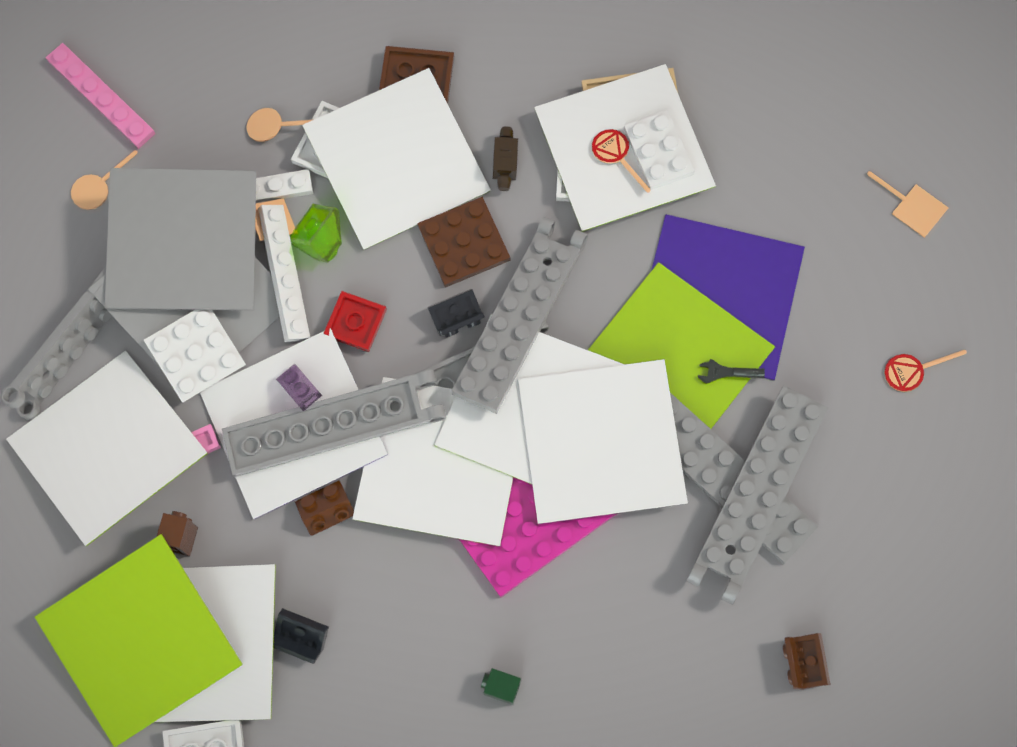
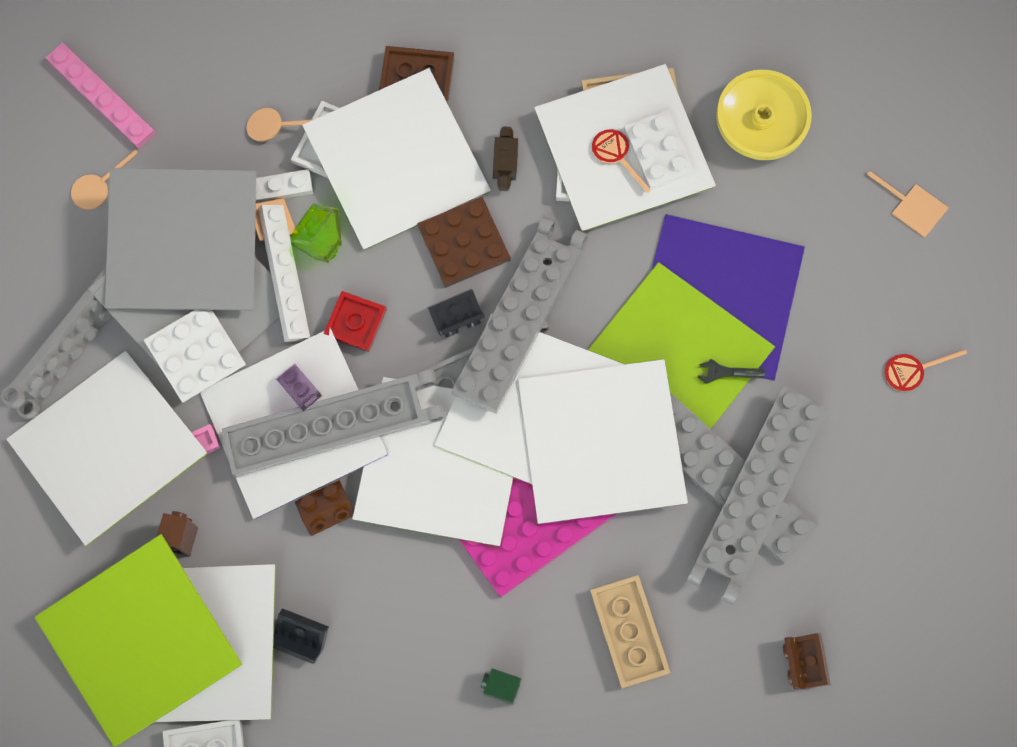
none -> tan plate [590,575,671,689]
none -> light yellow dish [716,70,812,160]

